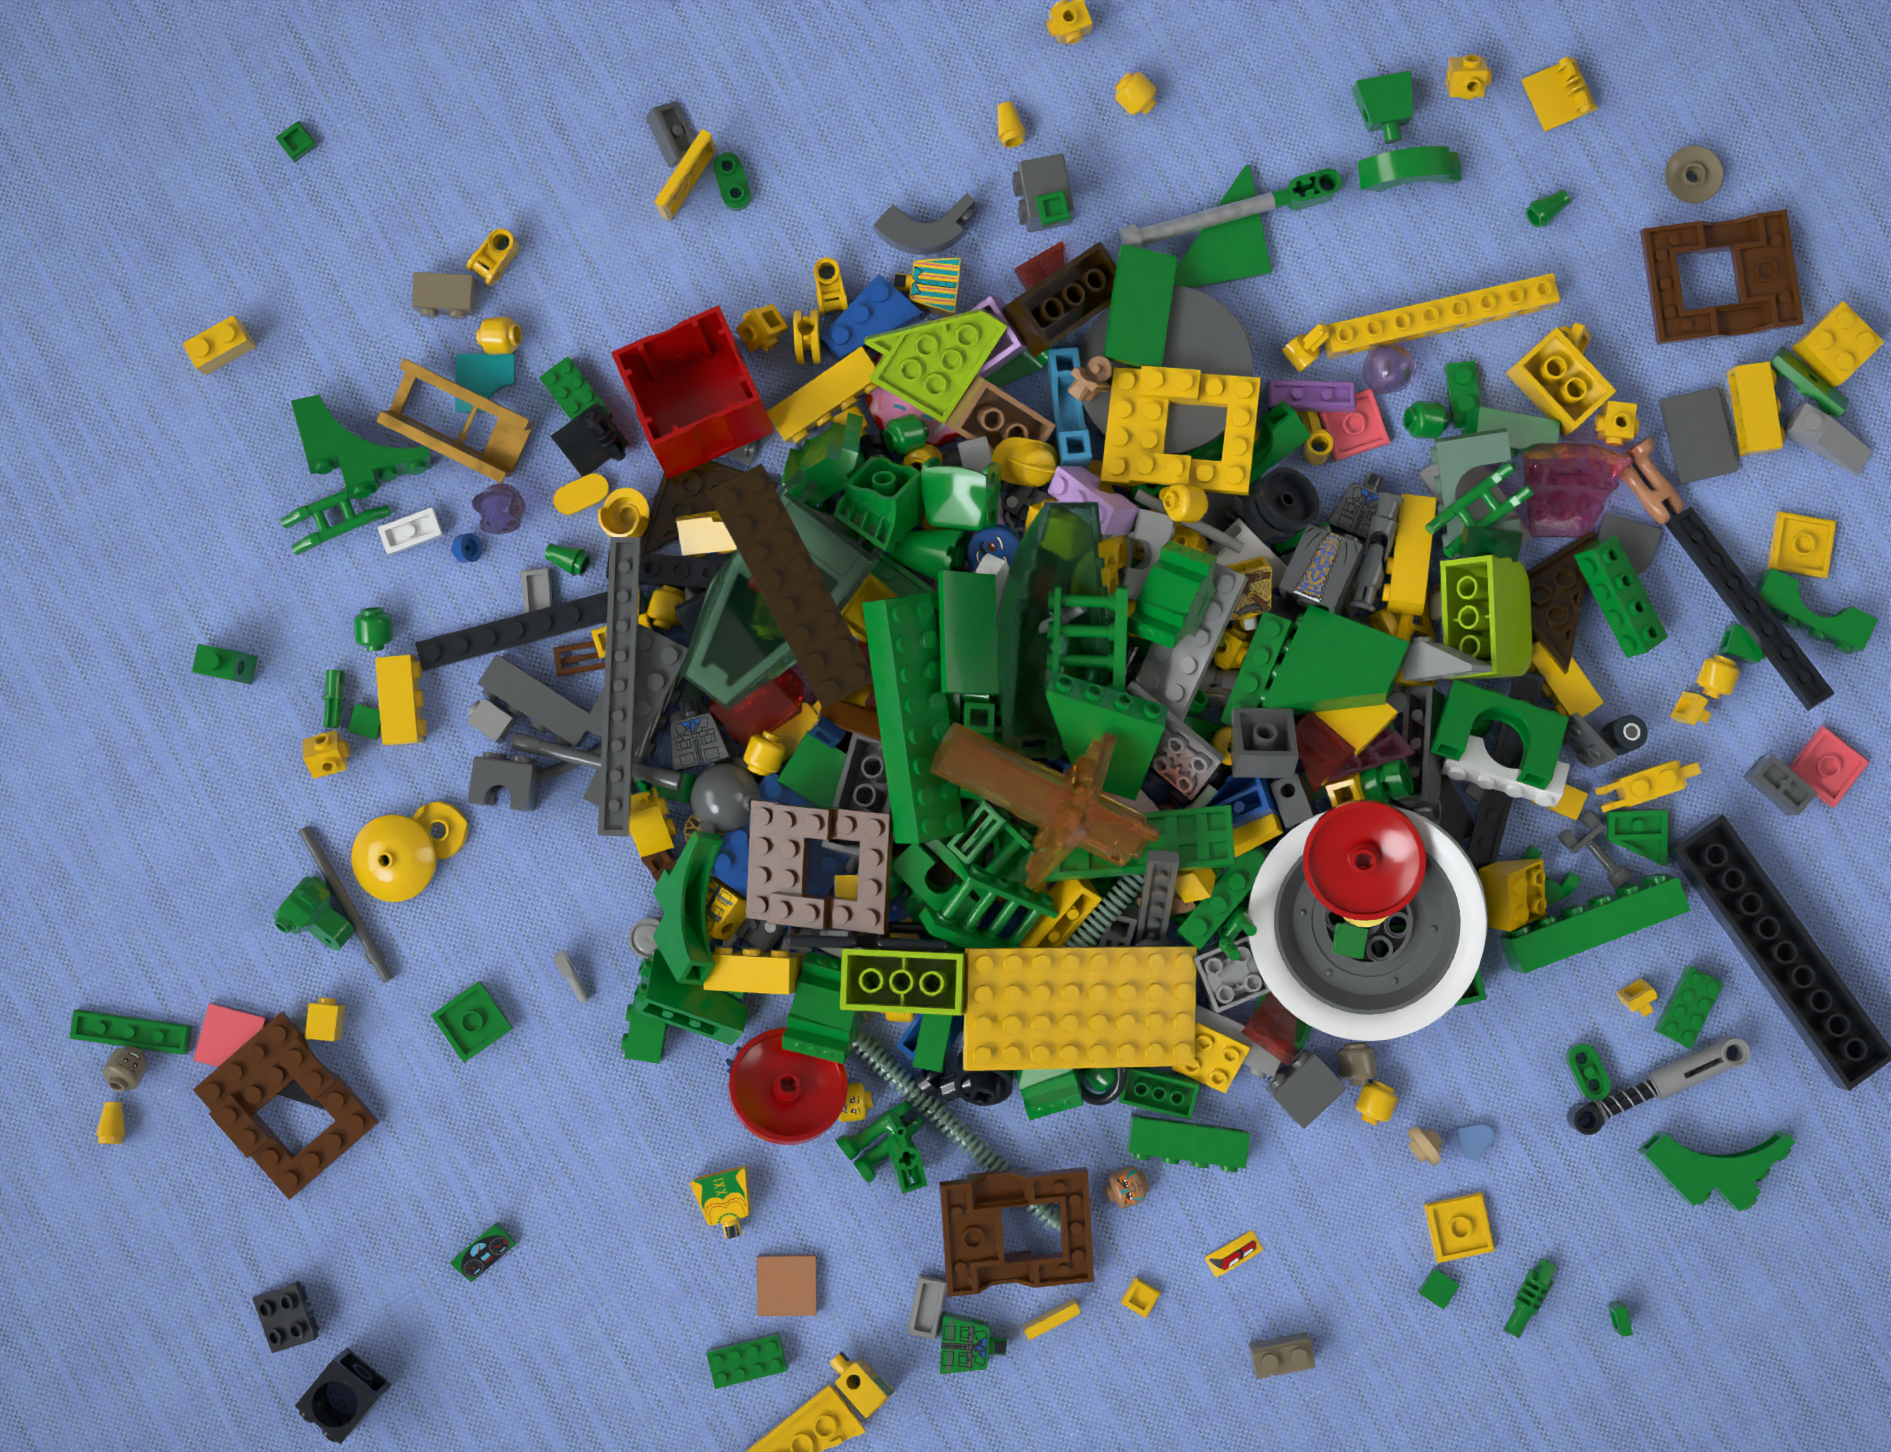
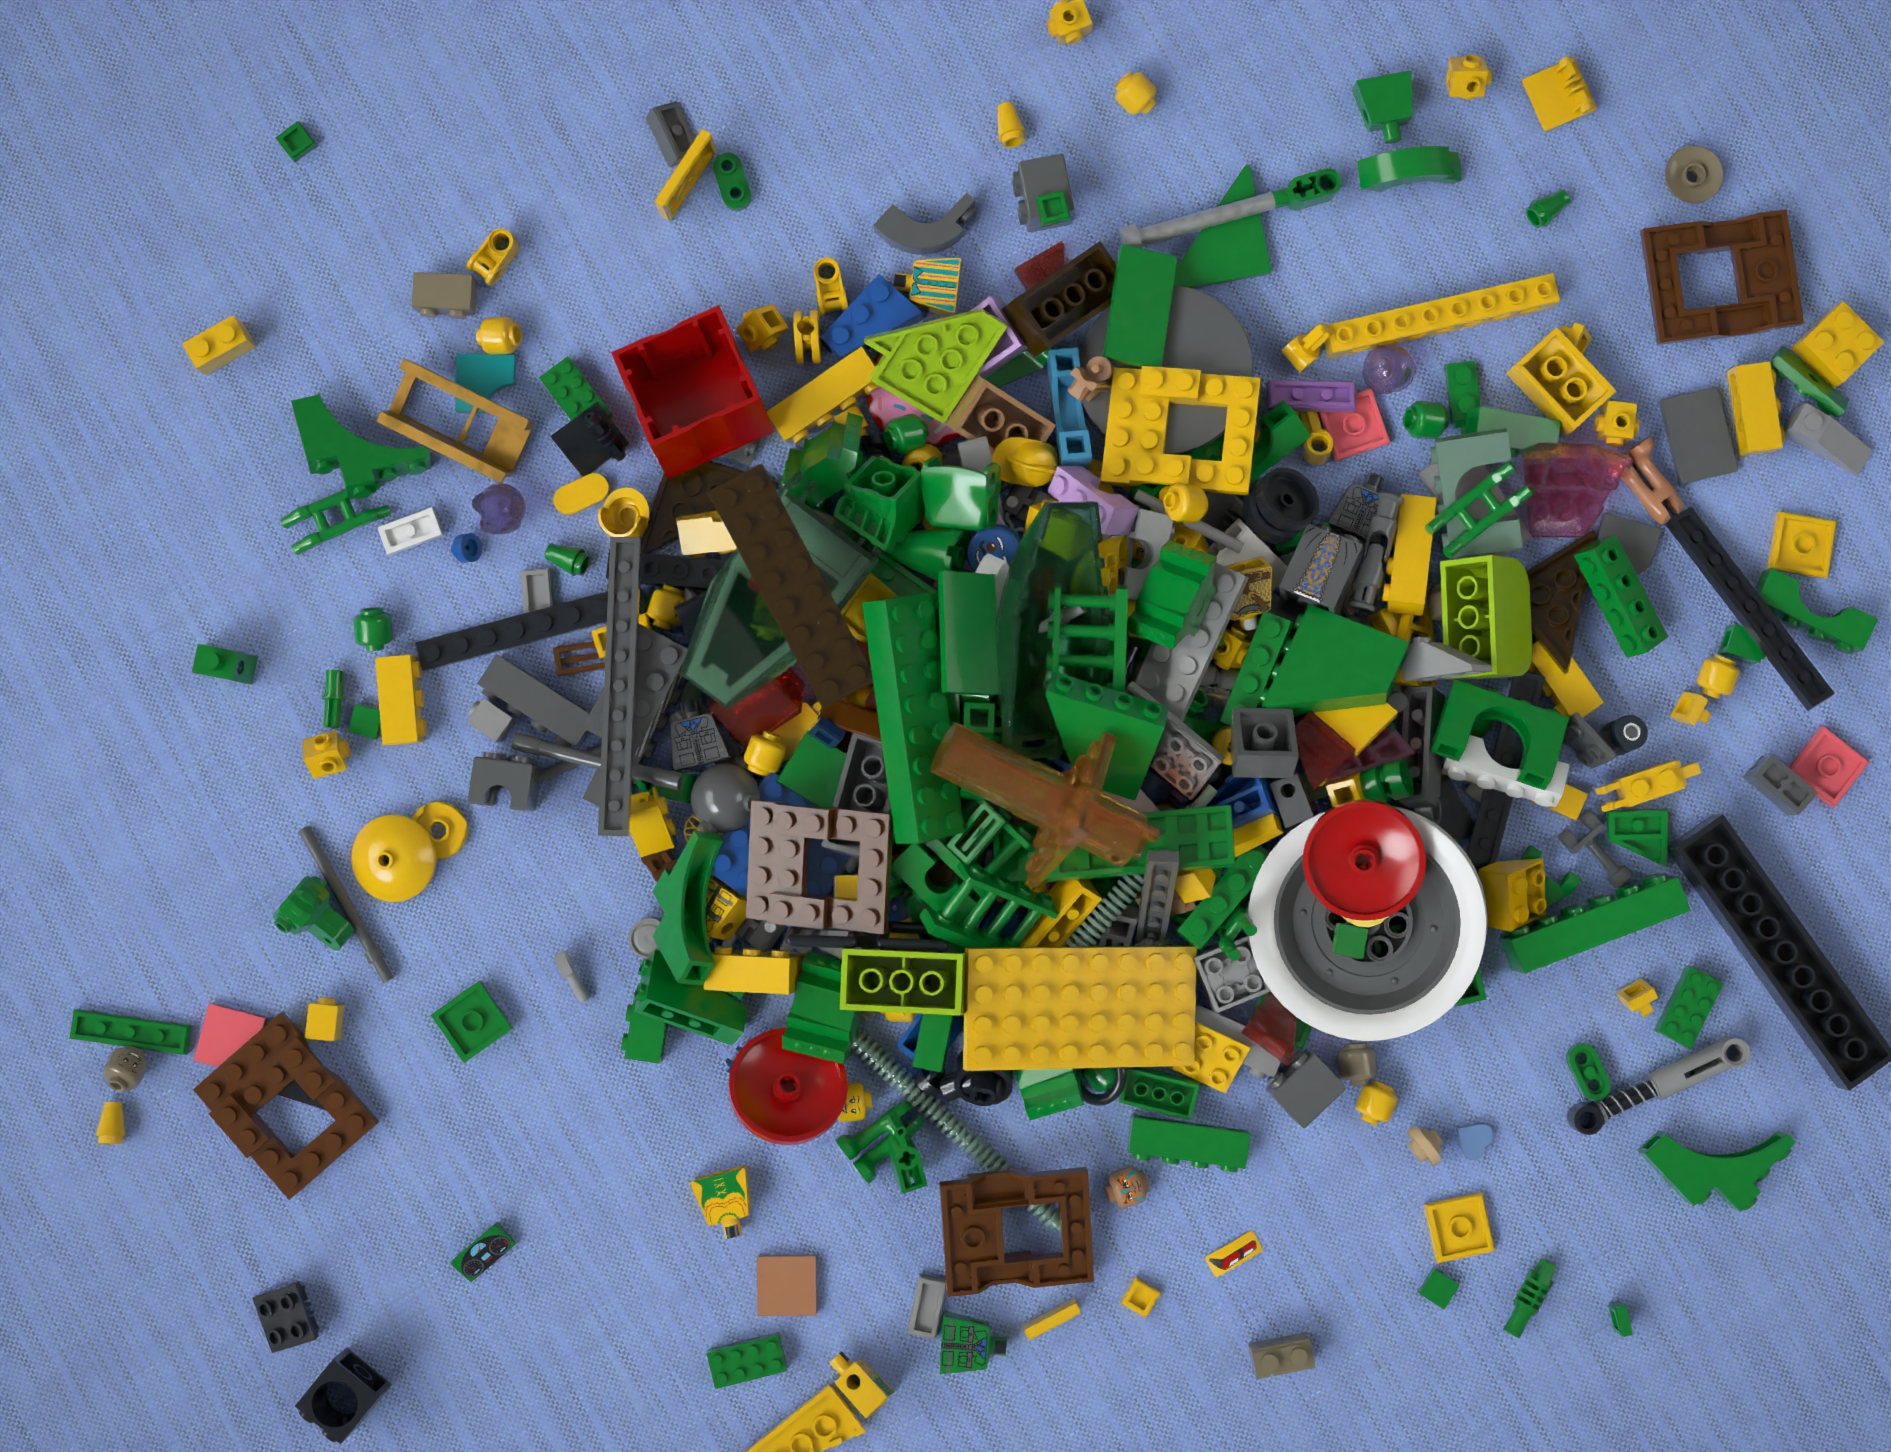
dark green tile [1458,525,1523,562] -> none

